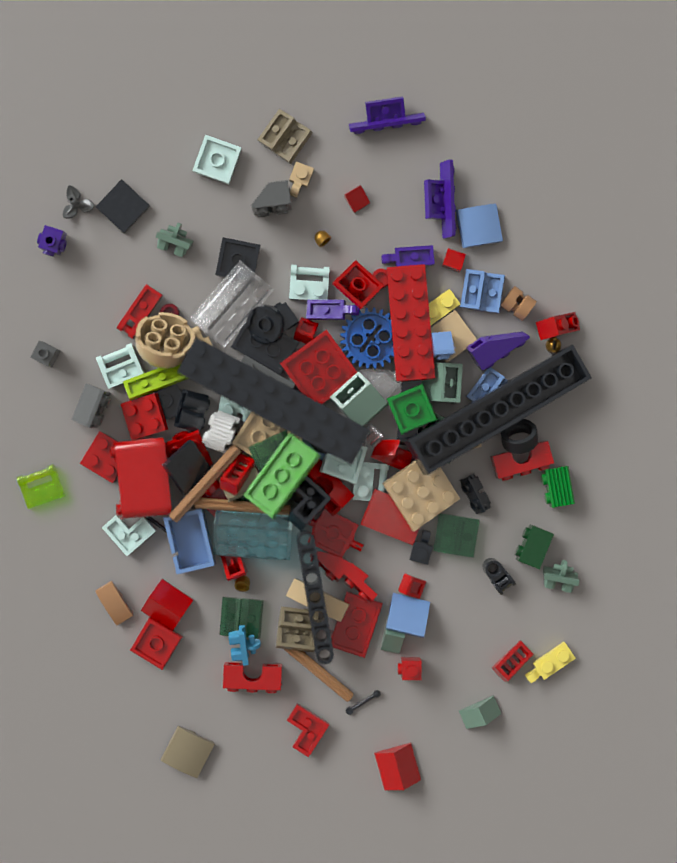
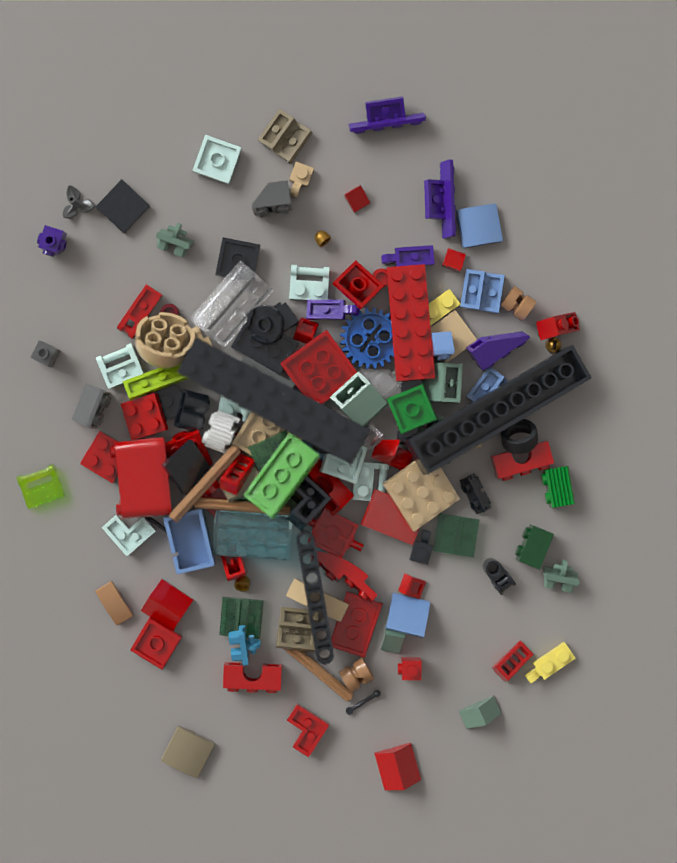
none -> medium nougat wheel [339,657,374,693]

